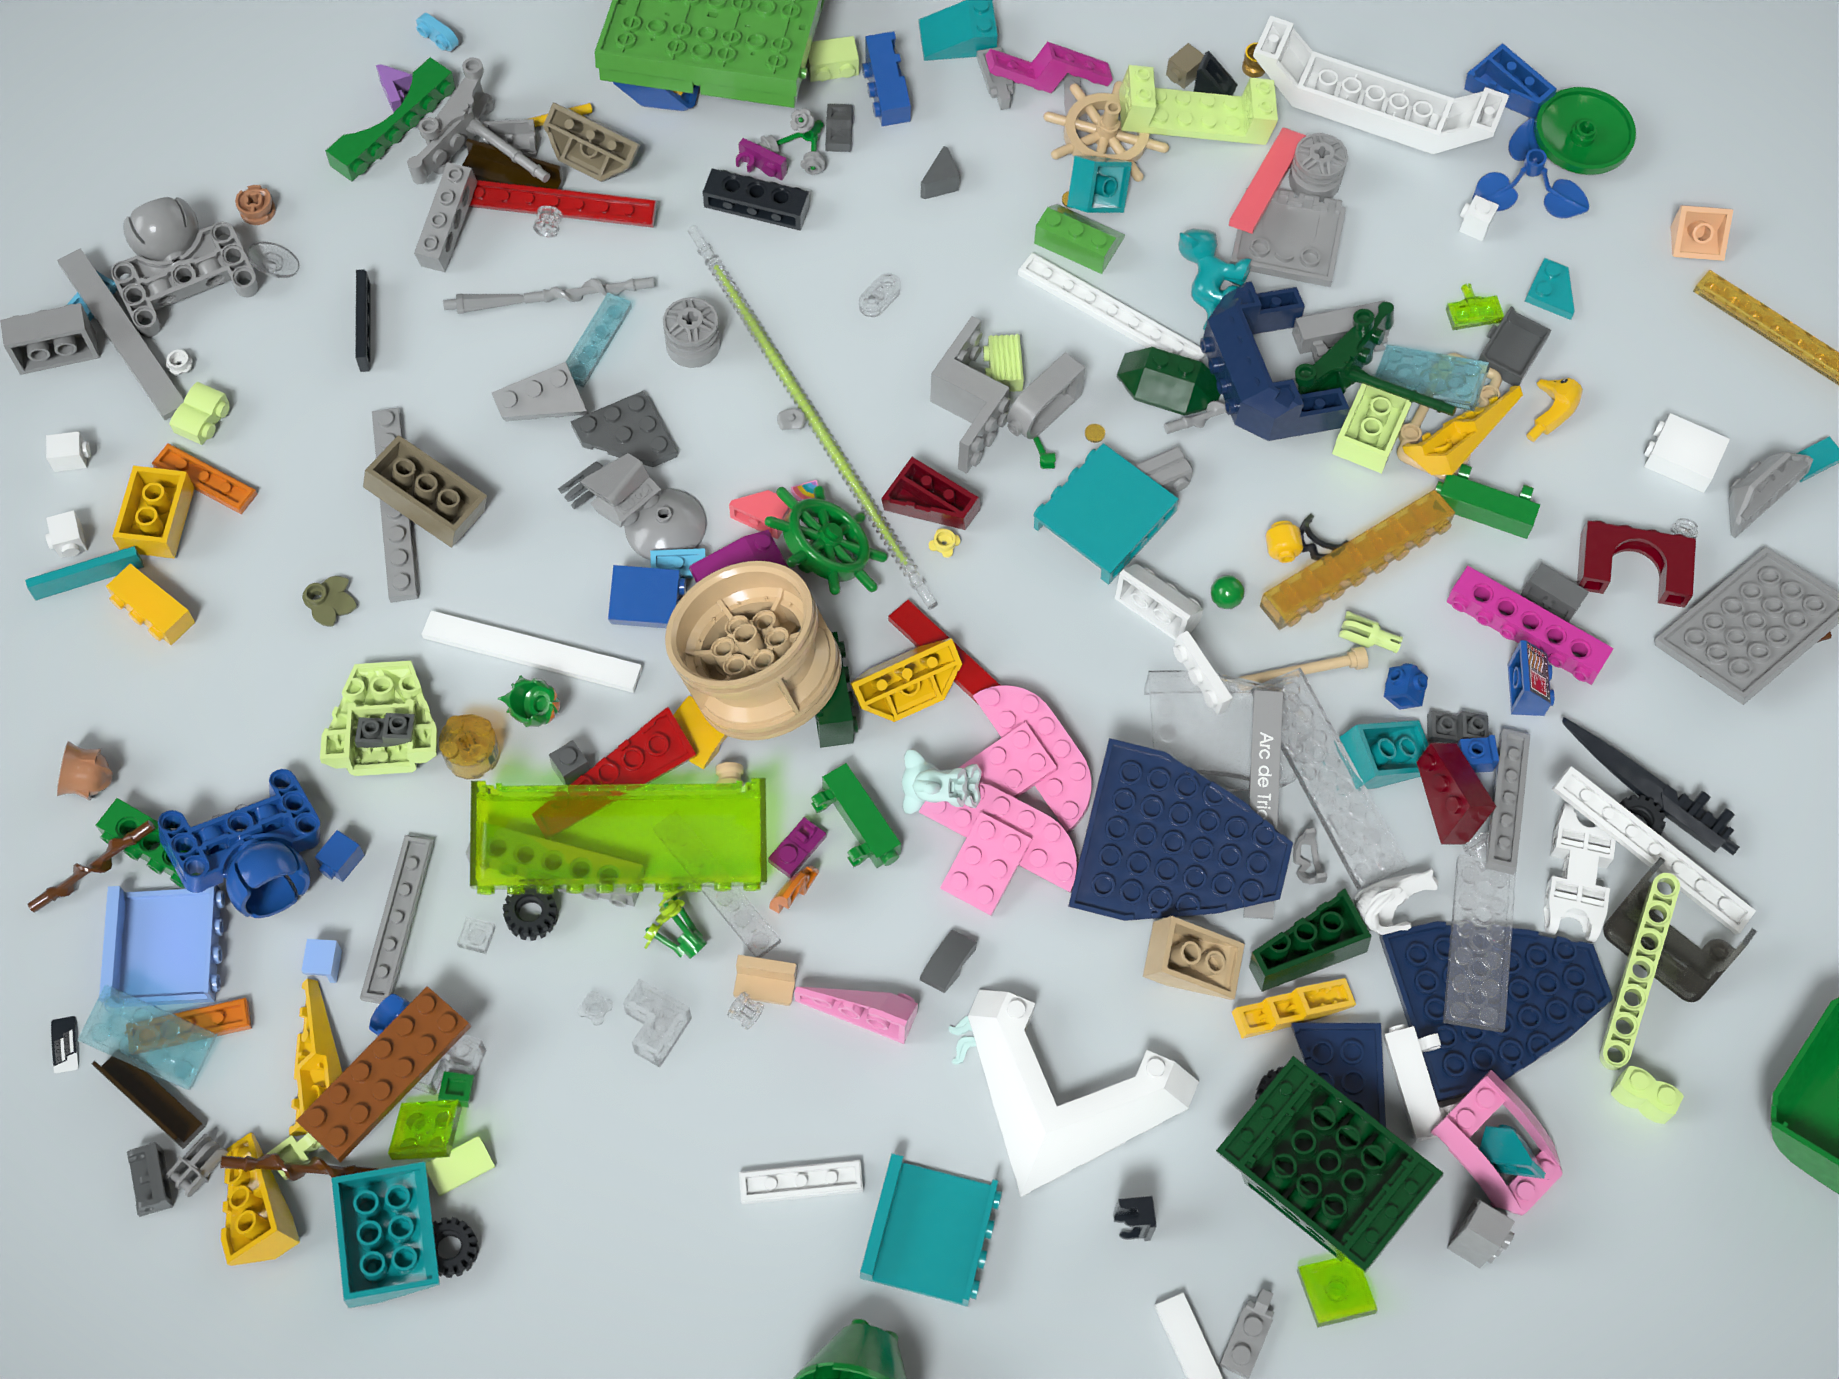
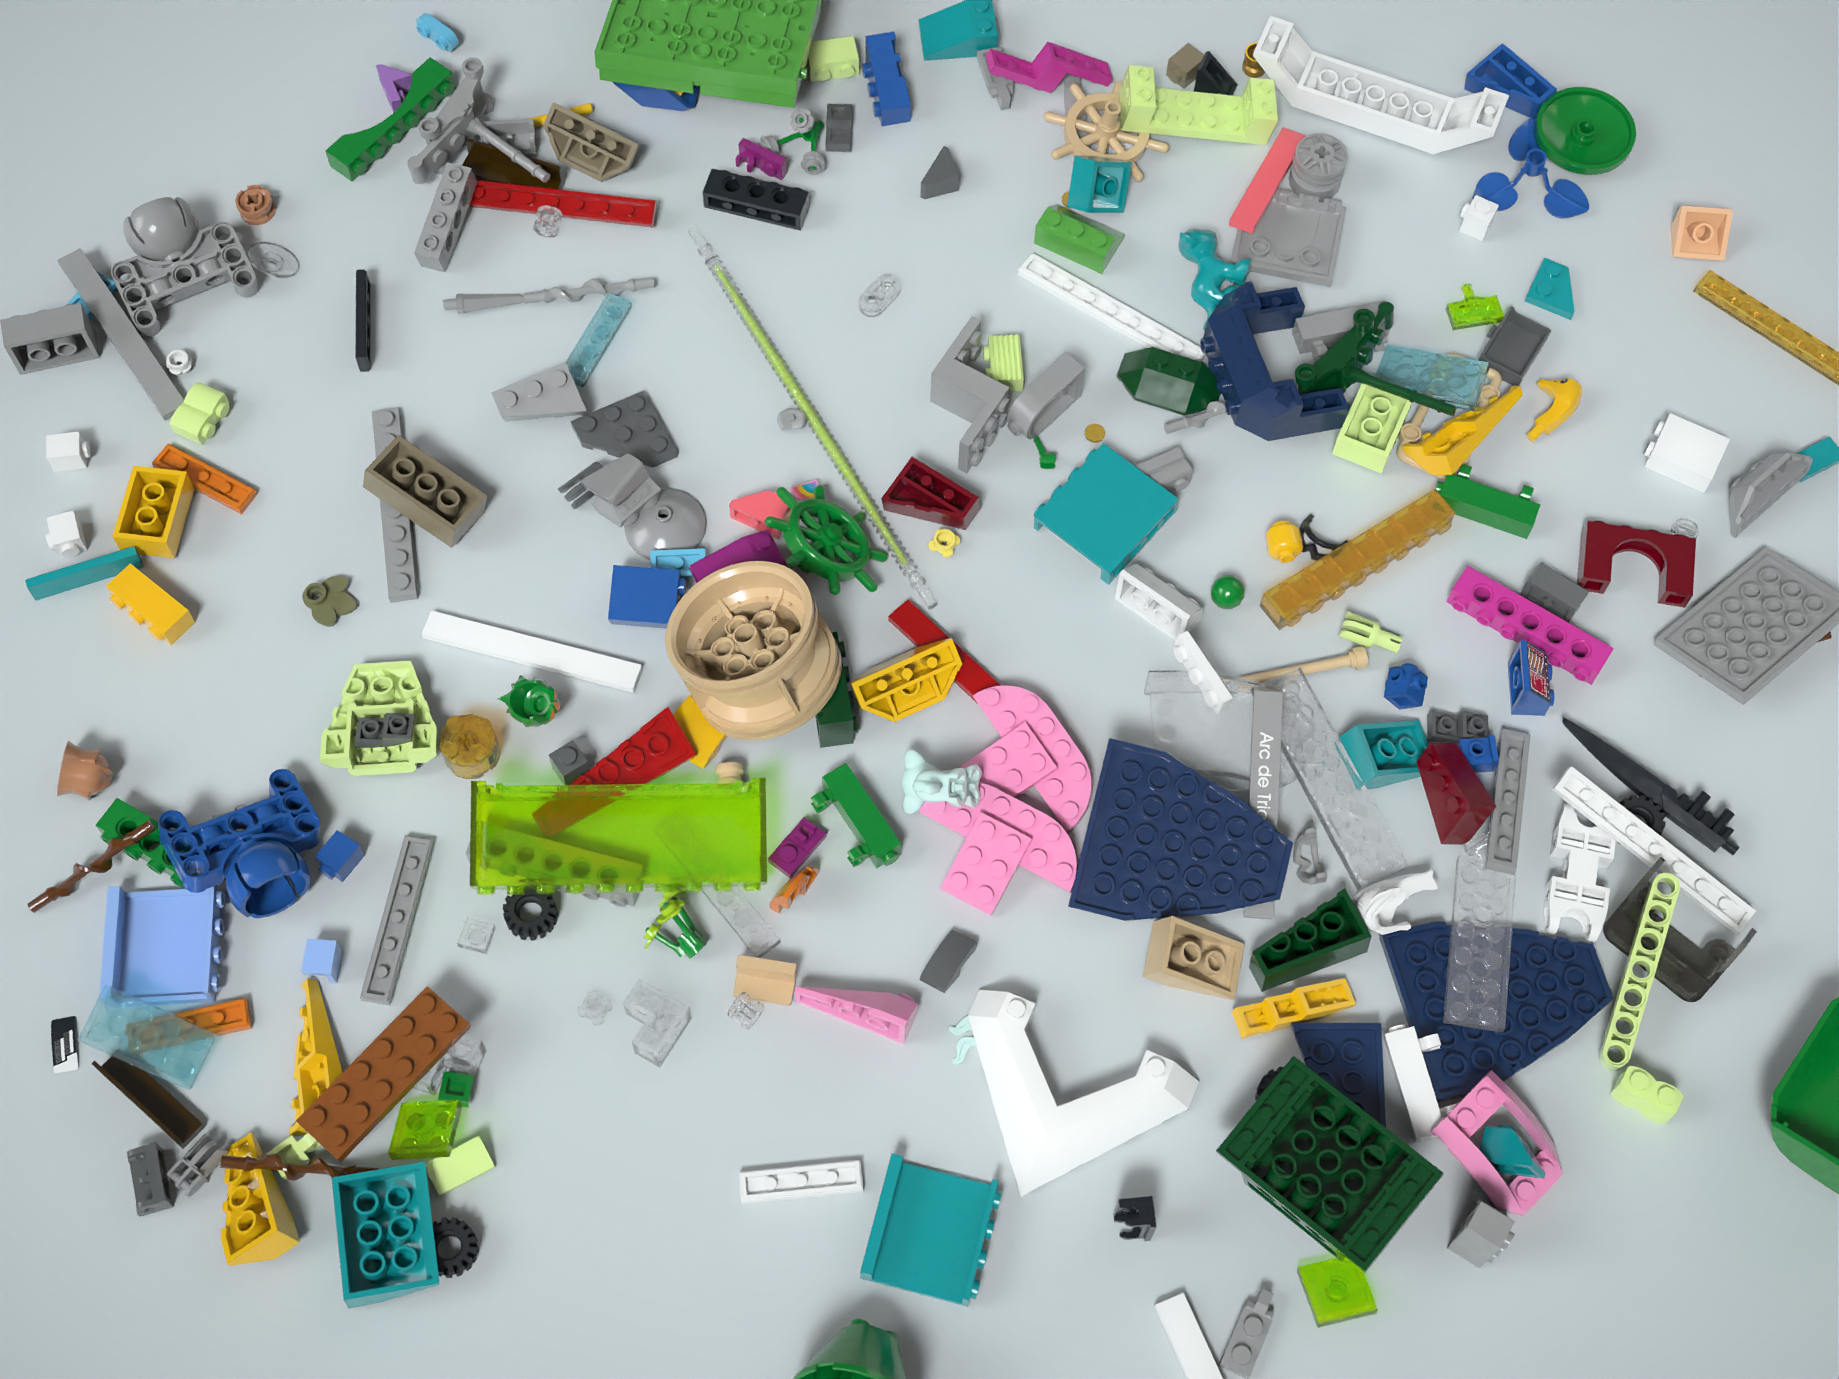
blue hair [369,994,410,1036] -> none
light grey wheel [663,297,720,368] -> none

